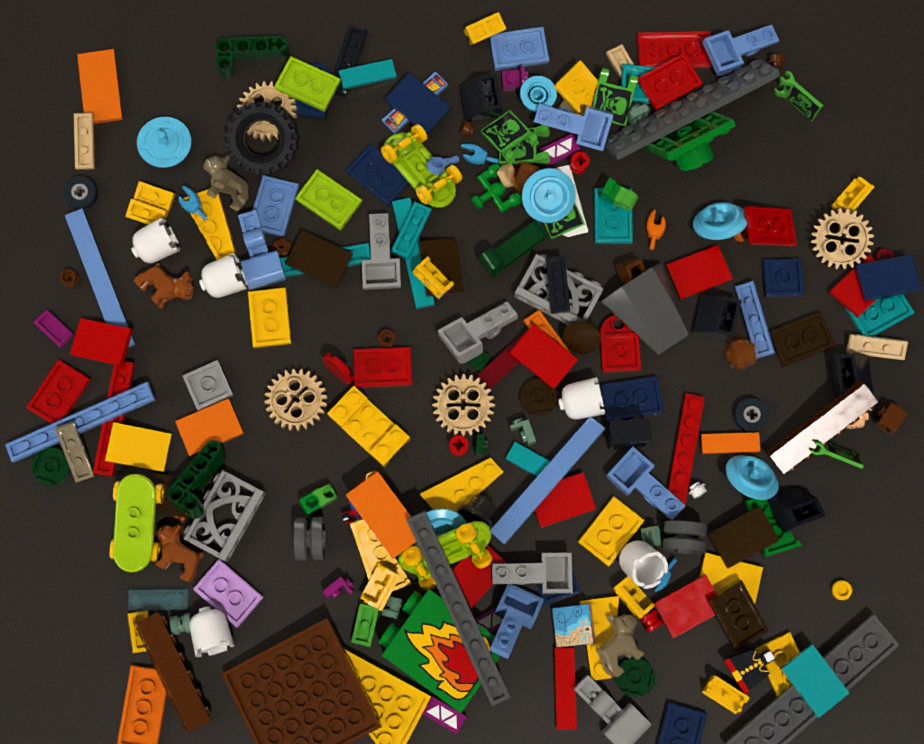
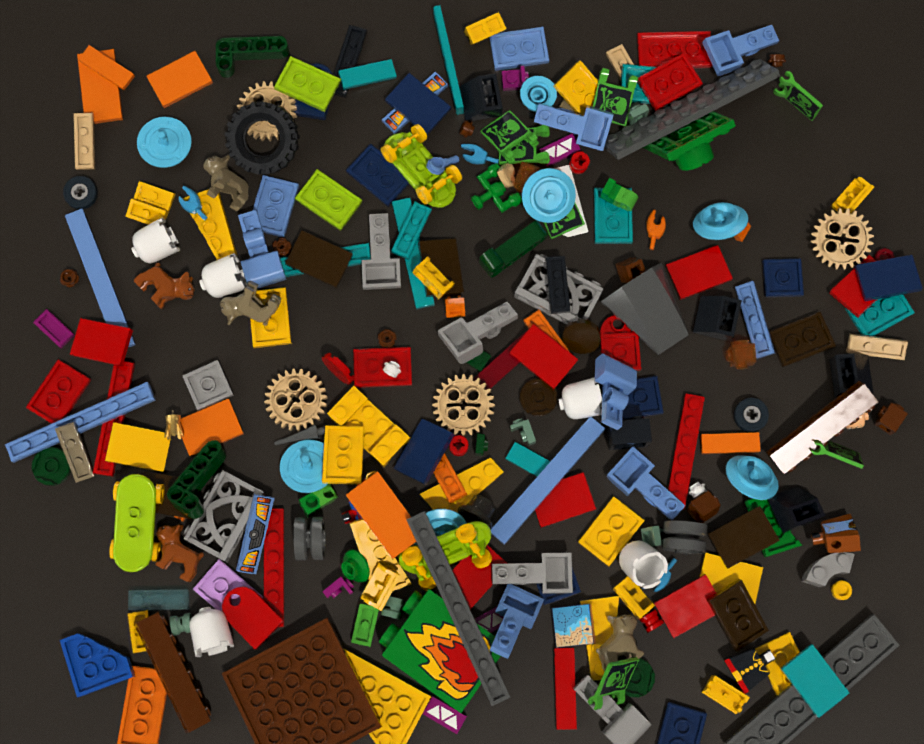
red tile [744,206,797,247] -> none
none -> blue plate [60,633,135,698]
none -> orange tile [78,45,135,90]
none -> orange tile [146,51,213,108]
none -> pearl gold piece [164,410,184,440]
none -> dark tan animal [220,281,281,326]
none -> red tile [222,587,284,650]
none -> tile [236,494,274,574]
none -> red plate [264,509,284,627]
none -> dark grey piece [274,425,325,445]
none -> medium azure piece [280,440,328,493]
none -> yellow tile [322,425,364,484]
none -> green piece [341,550,370,582]
none -> white plate [383,361,401,378]
none -> dark blue tile [393,419,454,485]
none -> teal tile [433,5,464,115]
none -> orange tile [433,453,467,504]
none -> orange tile [445,295,465,318]
none -> bright green flag [588,657,639,710]
none -> medium blue plate [595,354,637,430]
none -> reddish brown brick [687,491,721,523]
none -> light grey brick [801,552,855,587]
none -> dark orange torso [811,514,861,553]

